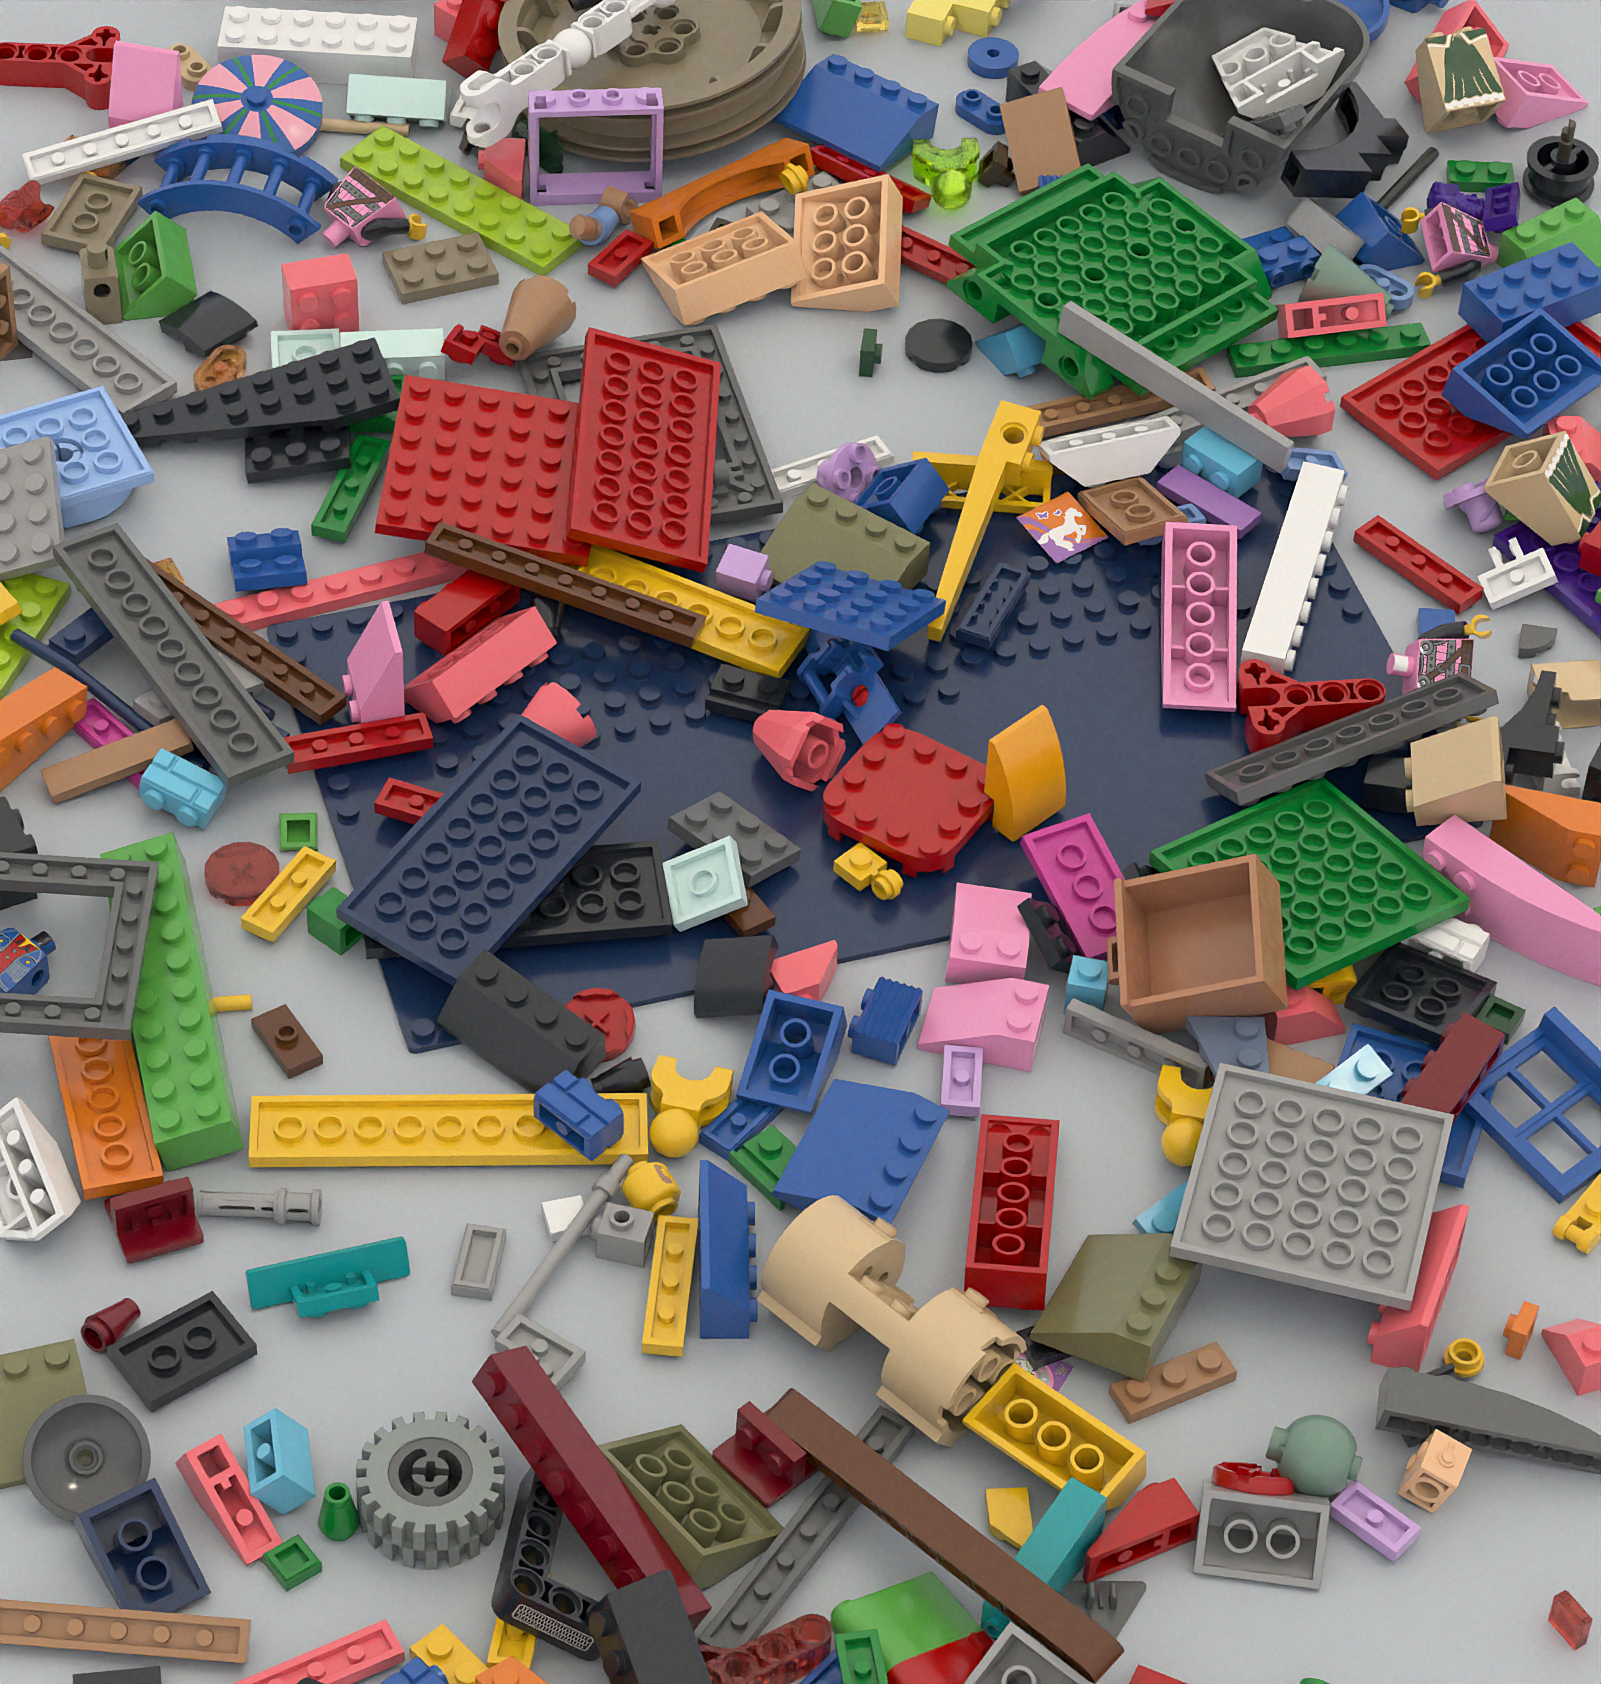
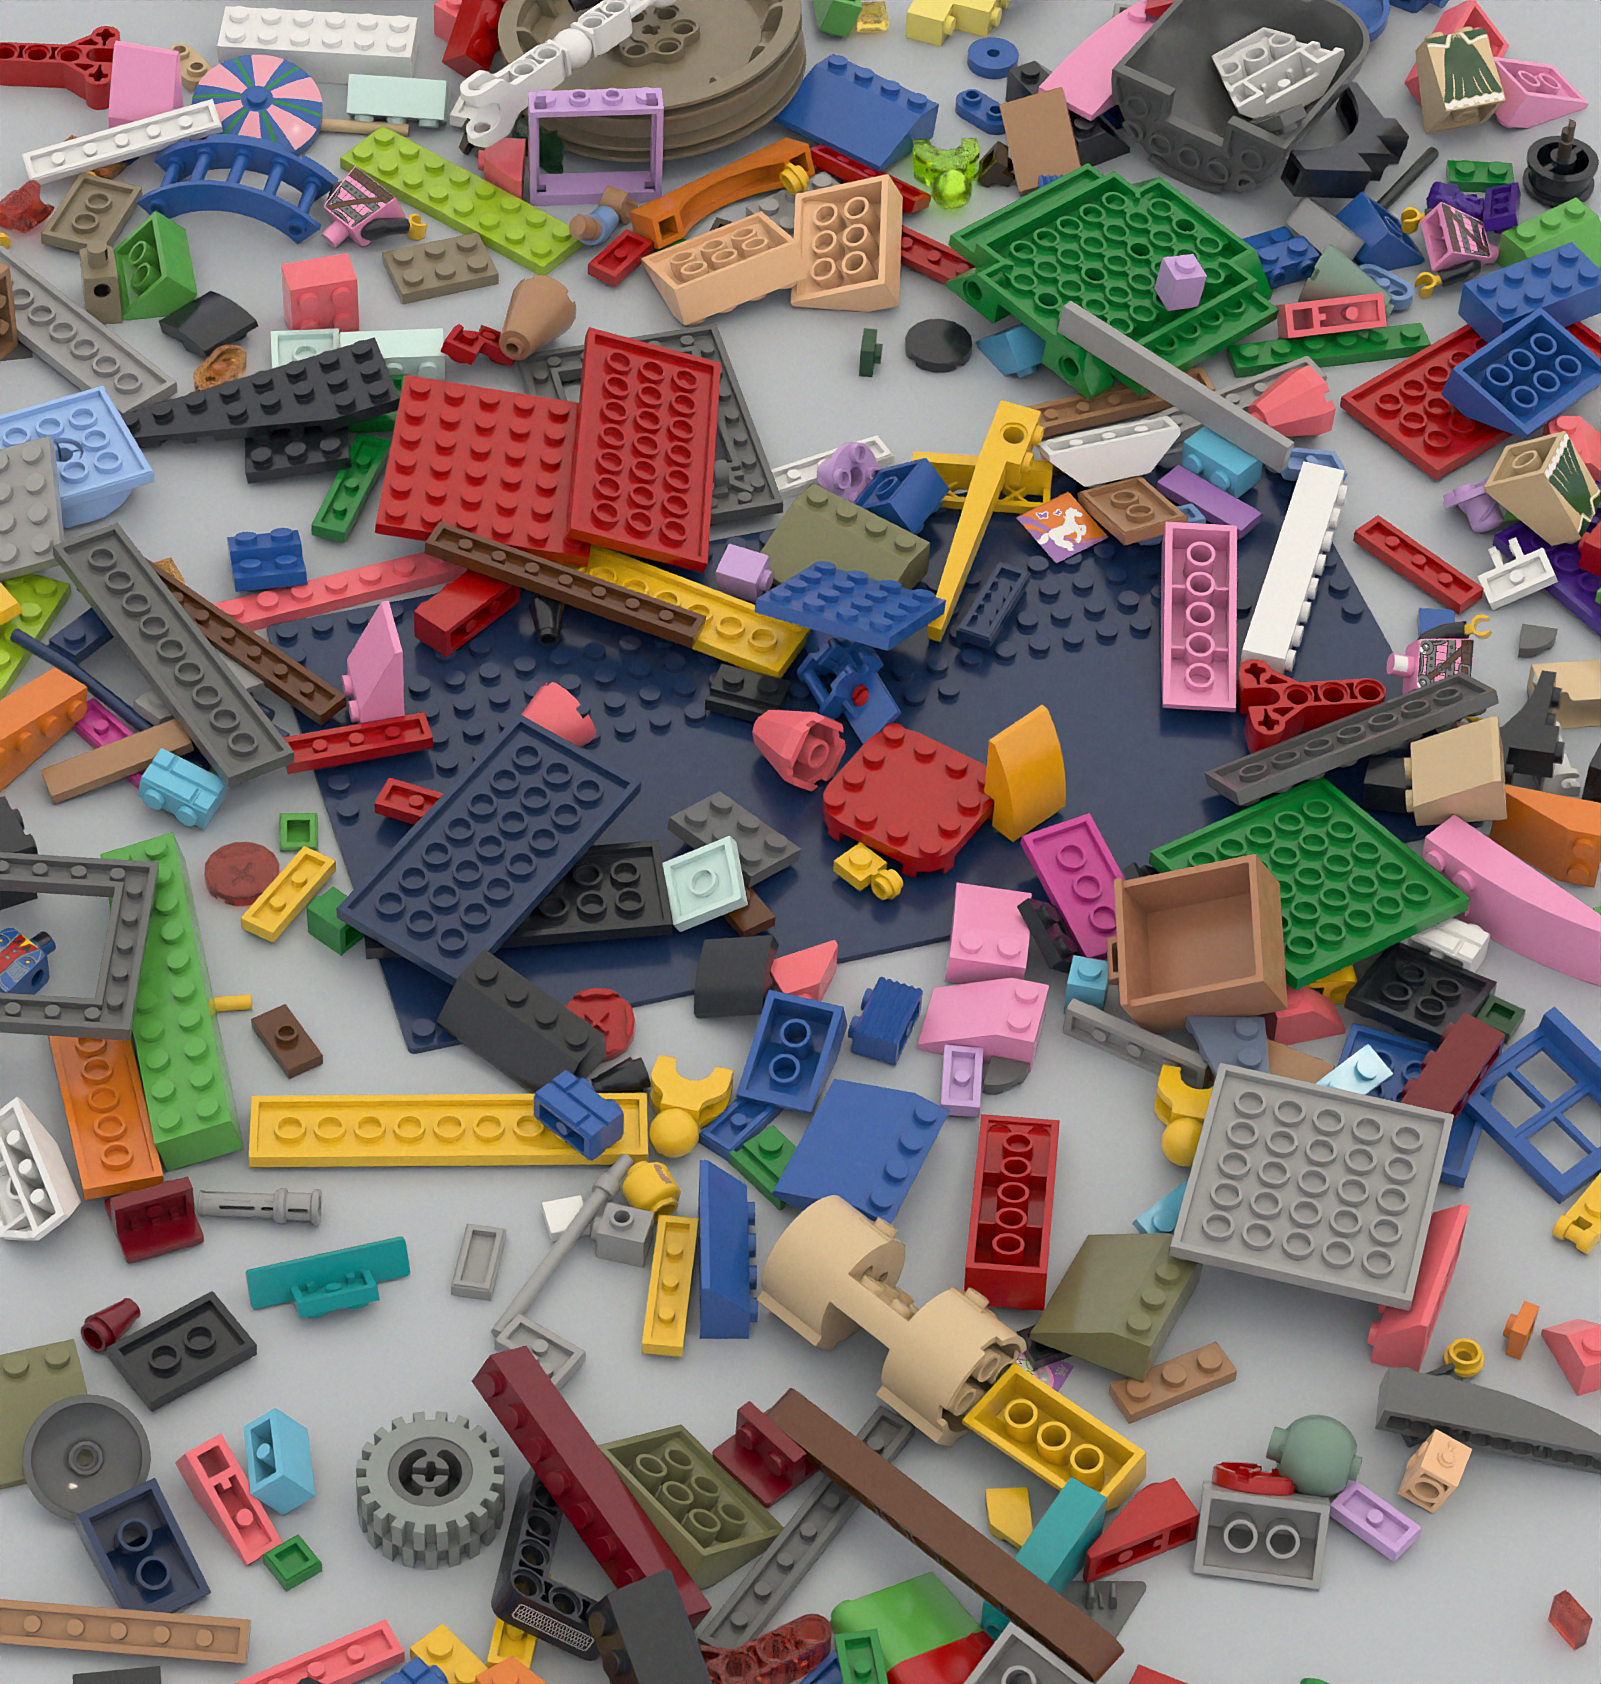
green cone [318,1482,360,1541] -> none
coral slope [404,606,557,724] -> none
none -> dark grey tile [983,1056,1030,1094]
none -> lavender brick [1154,254,1207,311]

